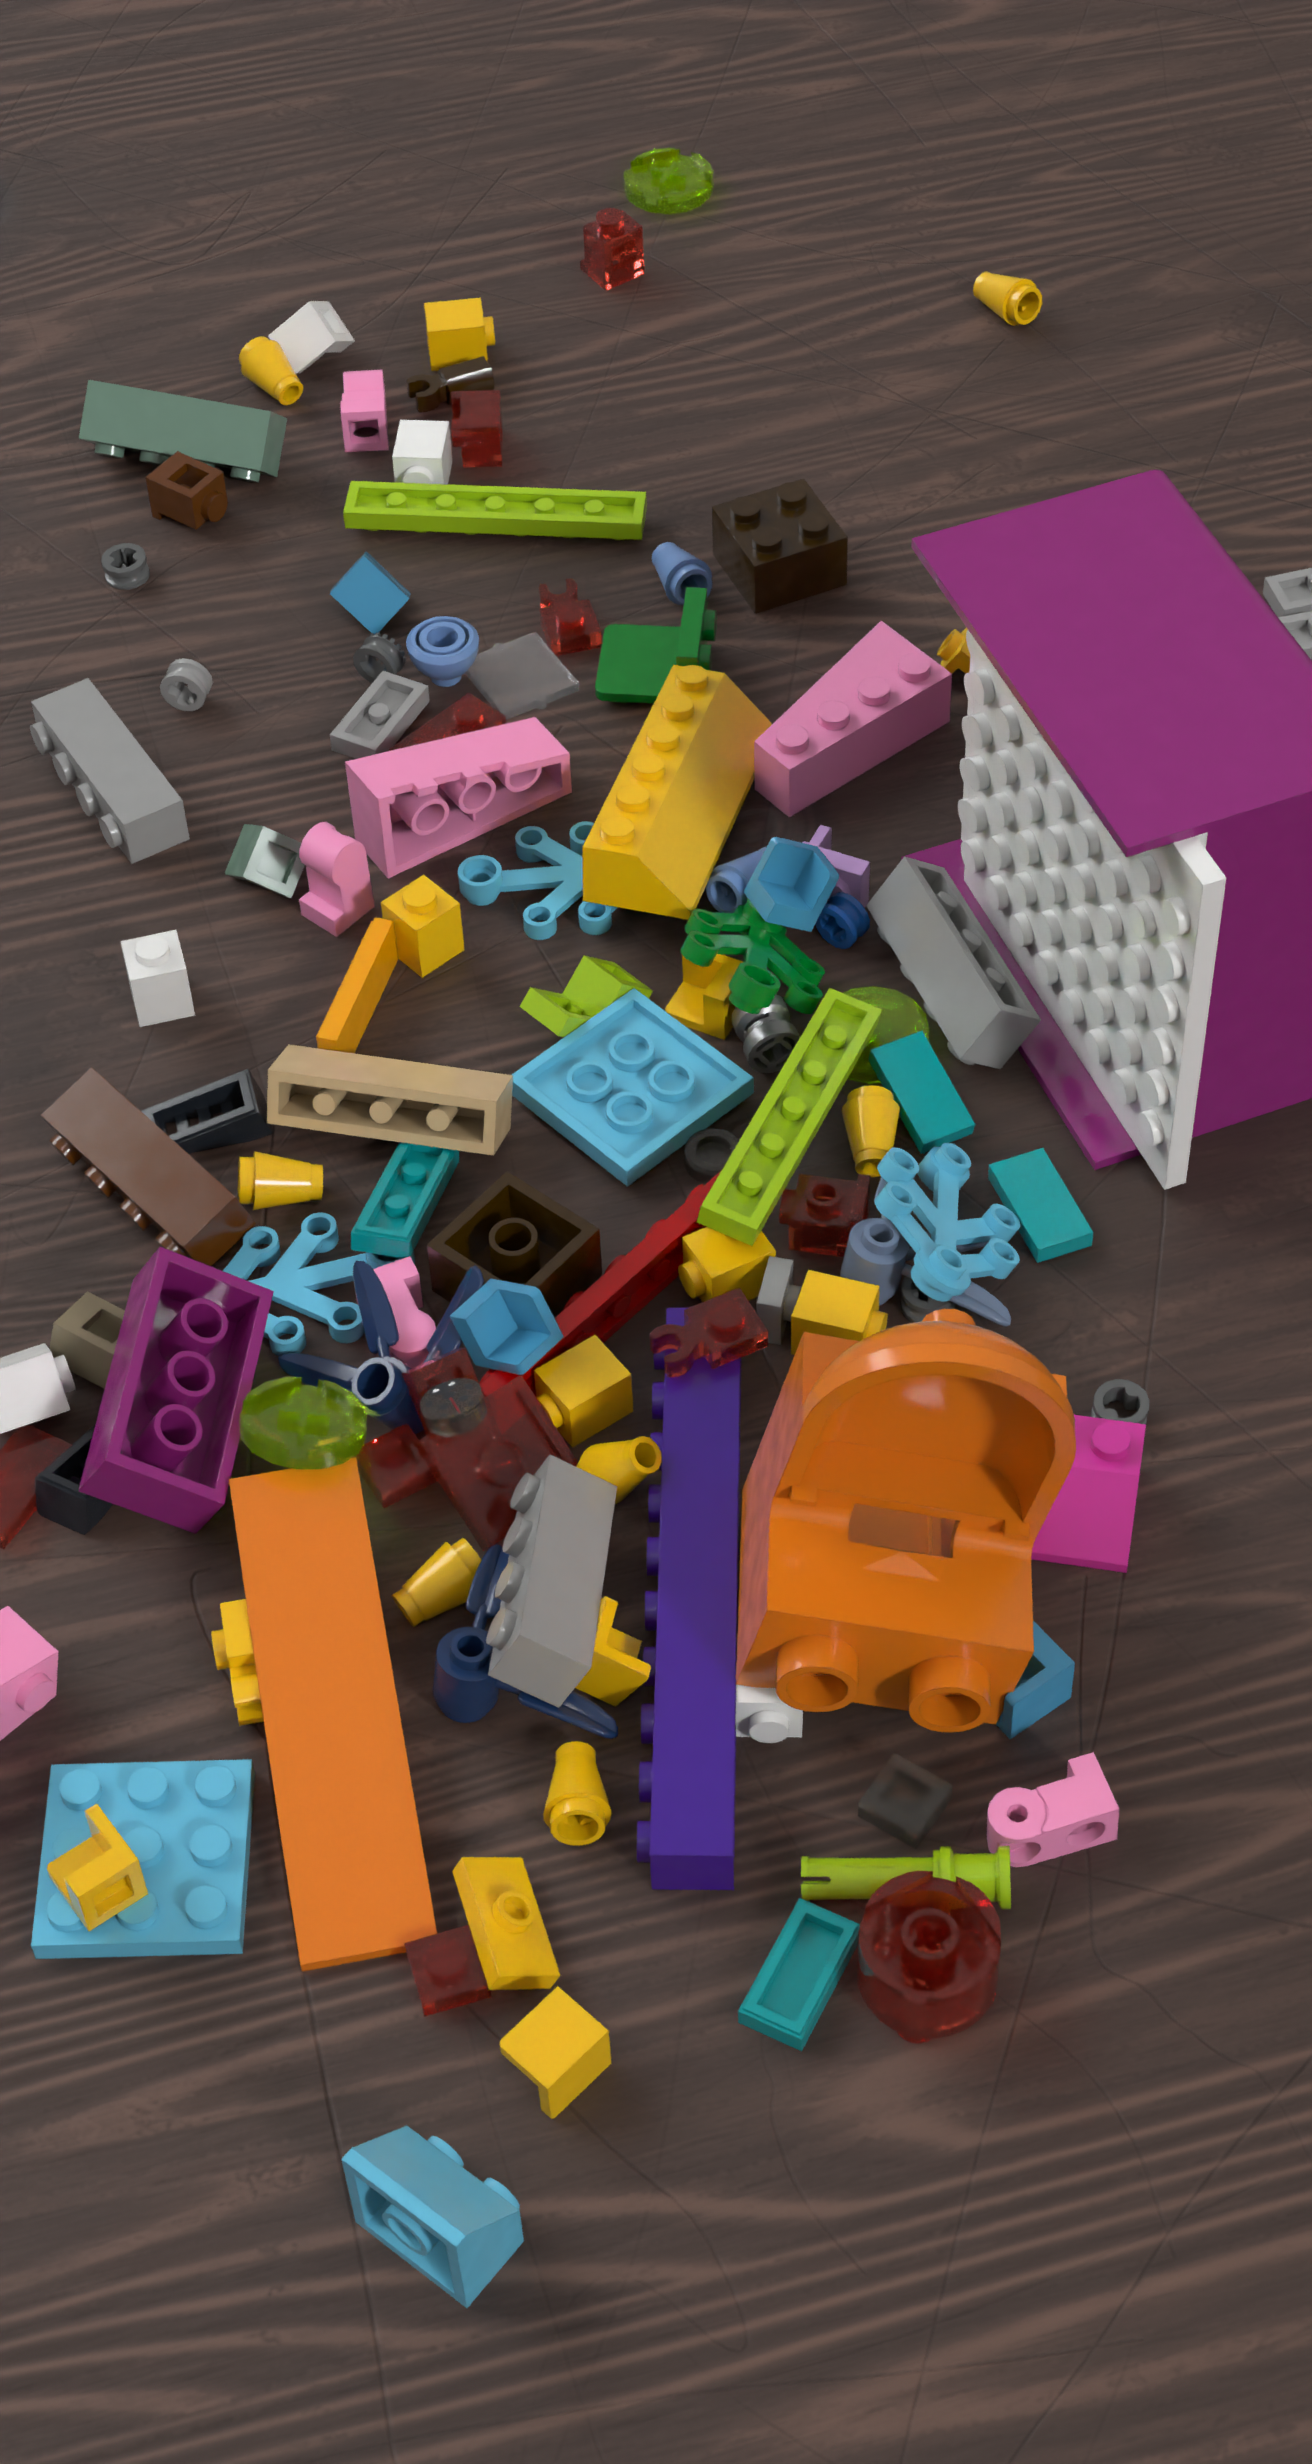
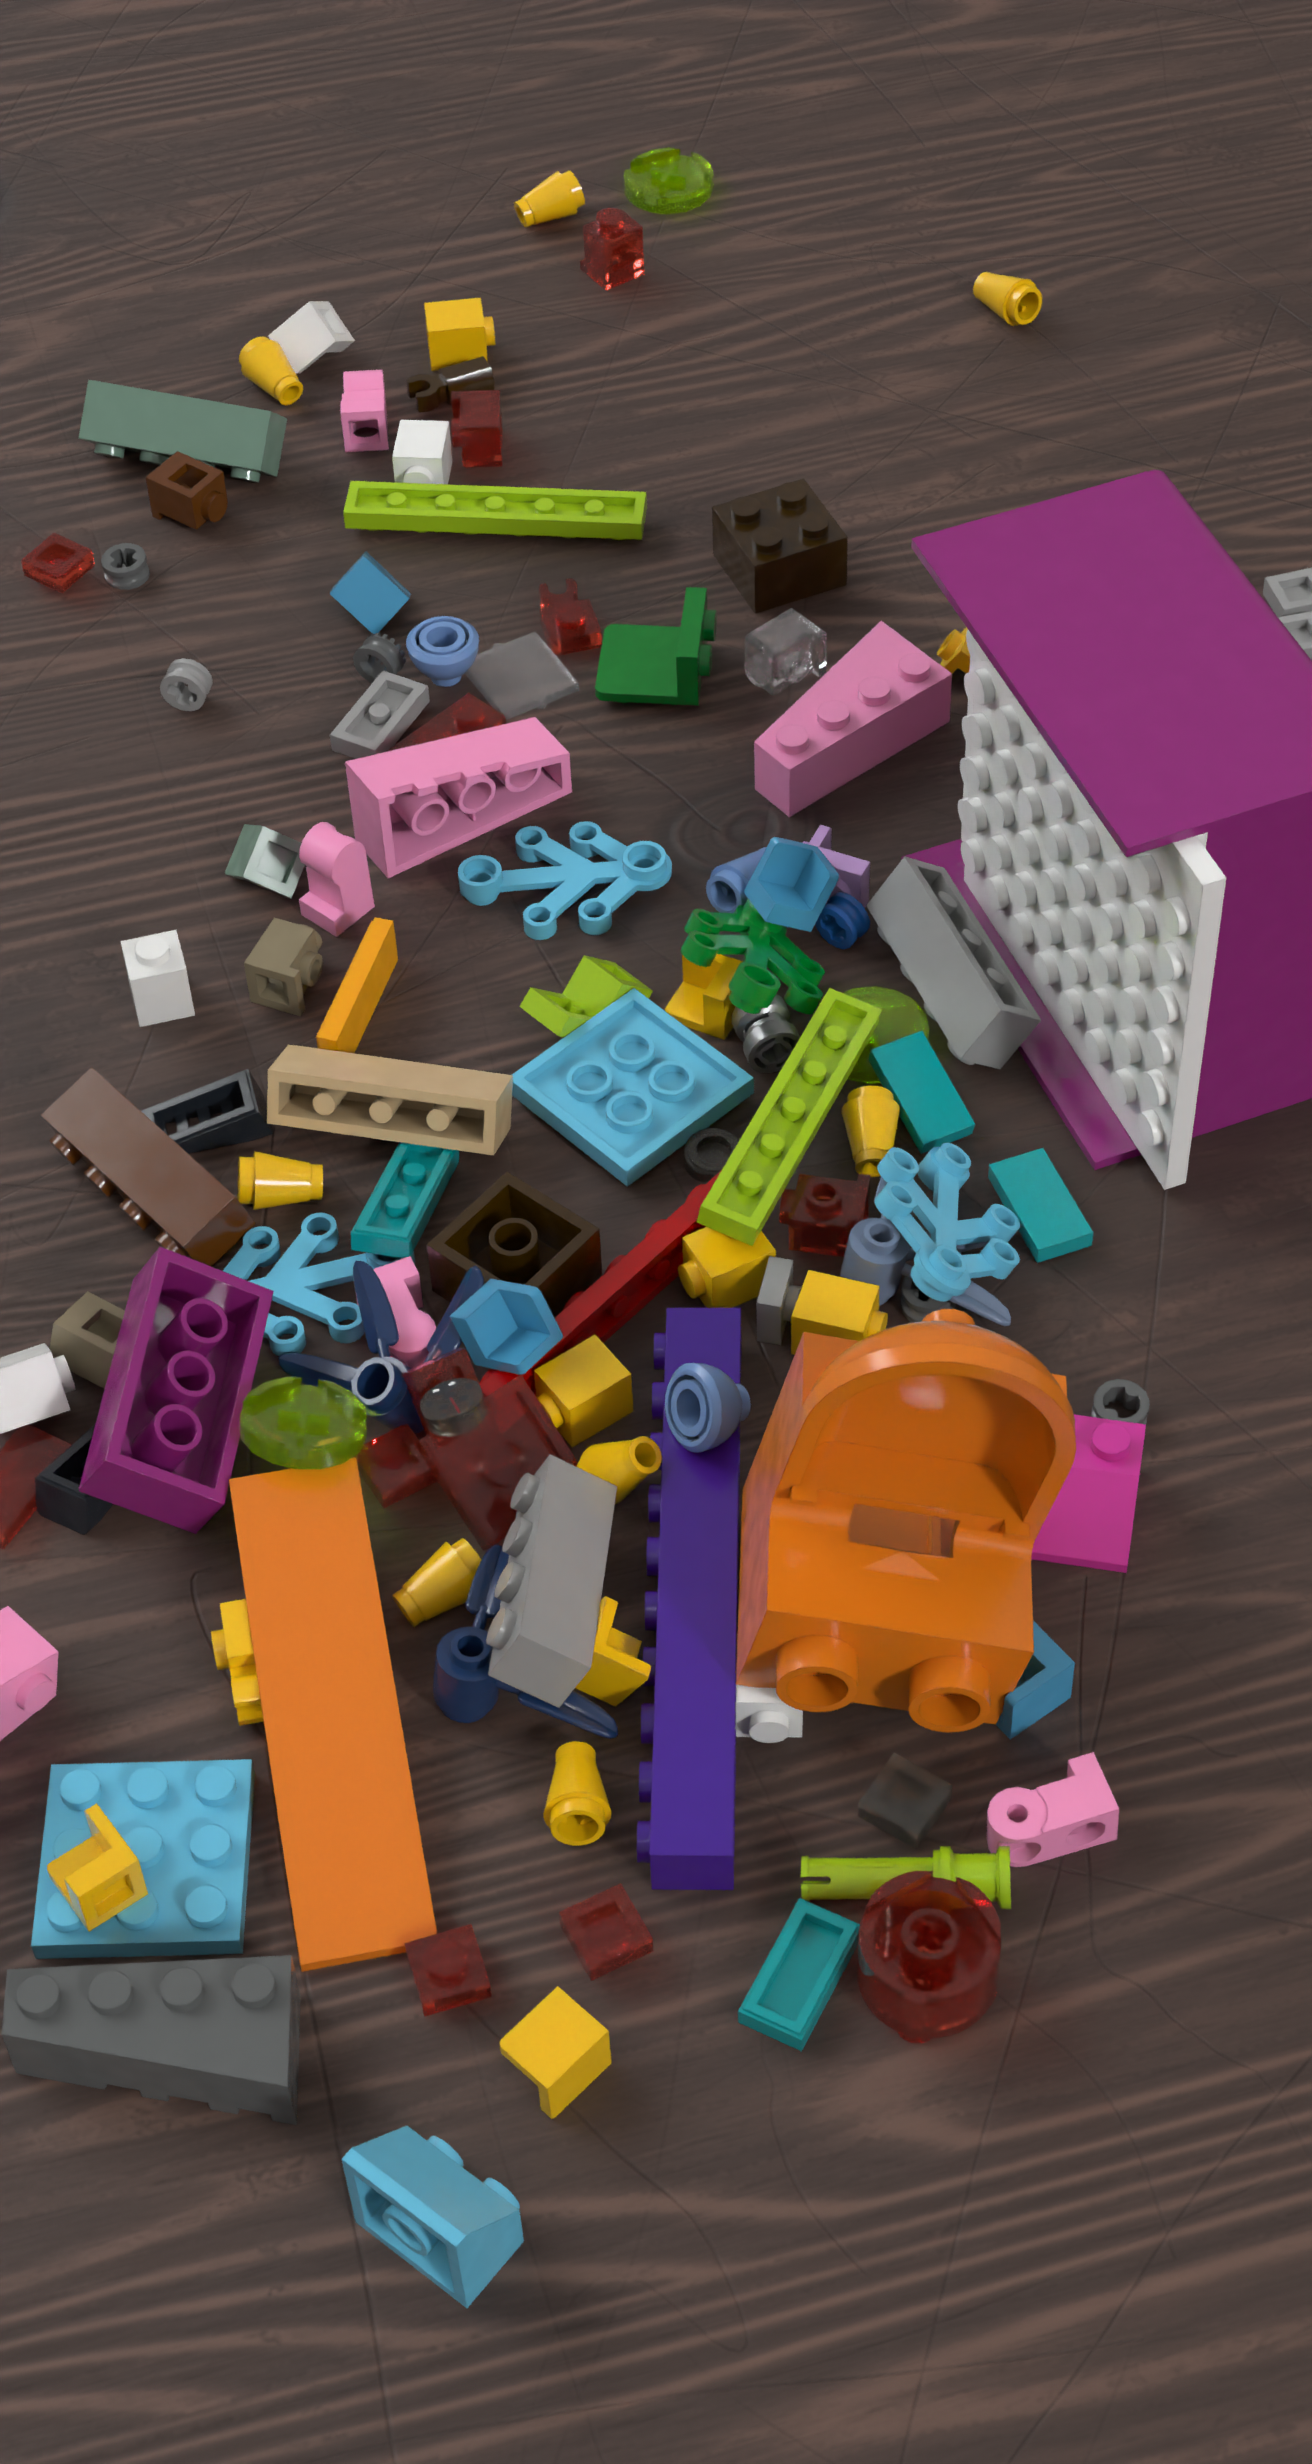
light grey brick [30,678,190,864] -> none
yellow brick [381,875,464,978] -> none
yellow plate [452,1857,560,1990] -> none
yellow slope [582,665,772,920] -> none
clear red plate [650,1287,768,1377] -> none
medium blue cone [652,542,712,605] -> none
none -> dark grey wedge [1,1955,301,2125]
none -> clear red plate [21,533,95,593]
none -> dark tan brick [244,917,323,1017]
none -> yellow cone [514,170,585,228]
none -> clear red plate [559,1883,653,1981]
none -> medium blue brick [665,1363,751,1453]
none -> clear brick [744,608,827,696]

